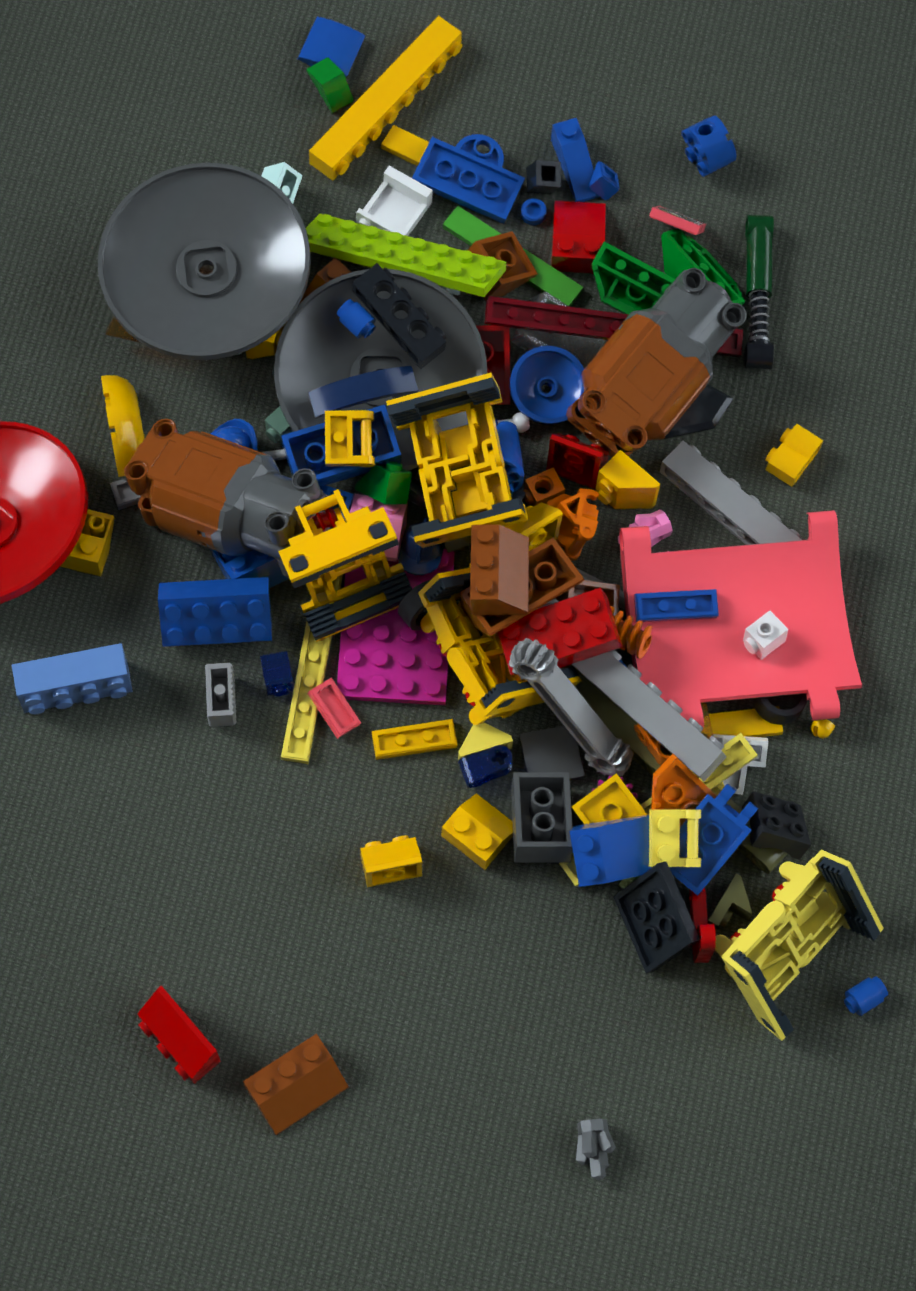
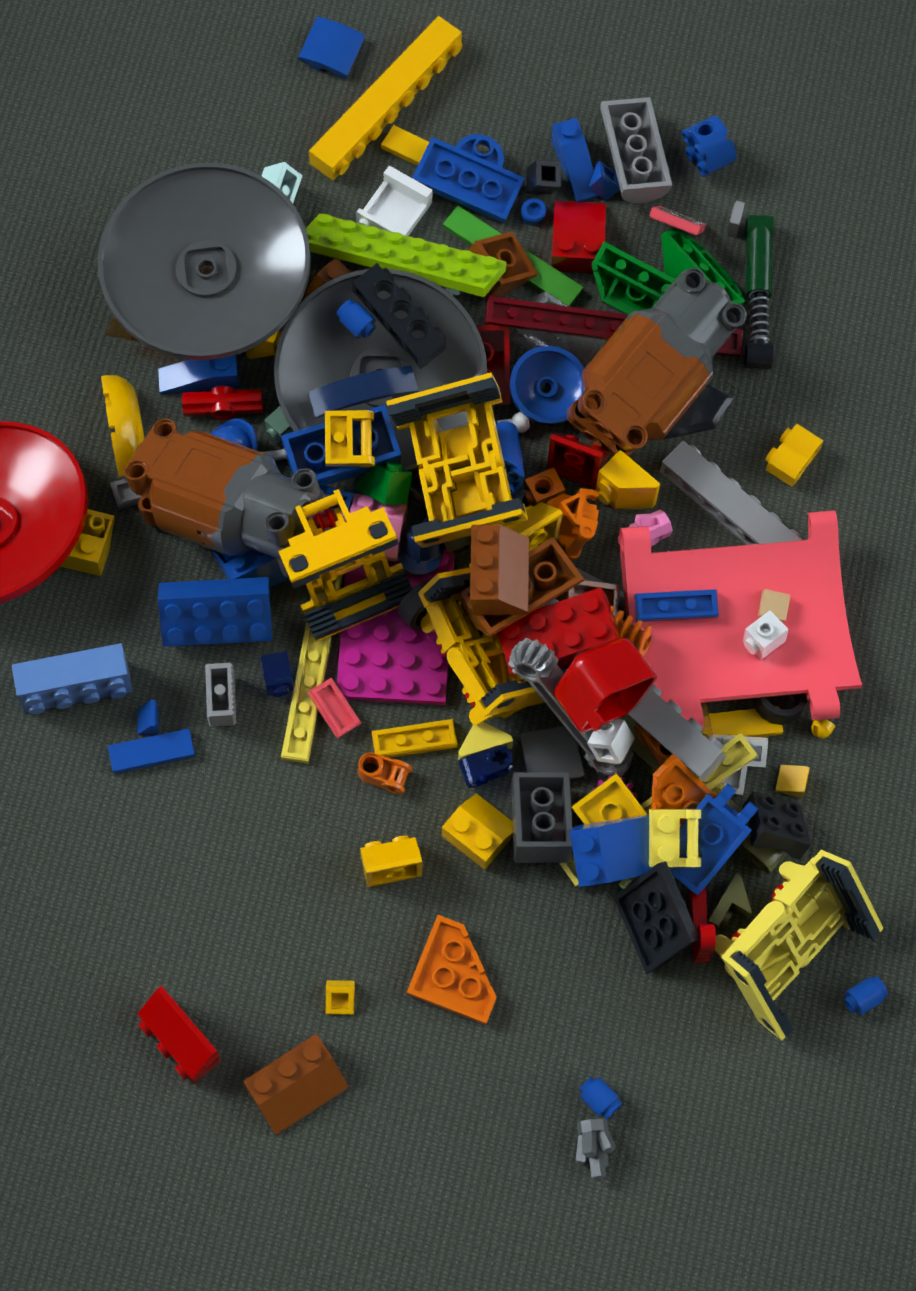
green slope [306,57,354,114] -> none
none -> blue tile [108,728,195,774]
none -> blue slope [137,700,159,735]
none -> blue slope [159,355,239,394]
none -> red piece [182,386,263,420]
none -> yellow slope [326,980,355,1015]
none -> orange piece [358,752,413,795]
none -> orange plate [406,915,497,1025]
none -> red piece [554,638,657,733]
none -> blue brick [580,1077,622,1119]
none -> white brick [587,719,635,764]
none -> light grey brick [600,97,672,203]
none -> light grey tile [727,201,745,237]
none -> tan tile [757,589,791,623]
none -> yellow slope [775,765,810,798]

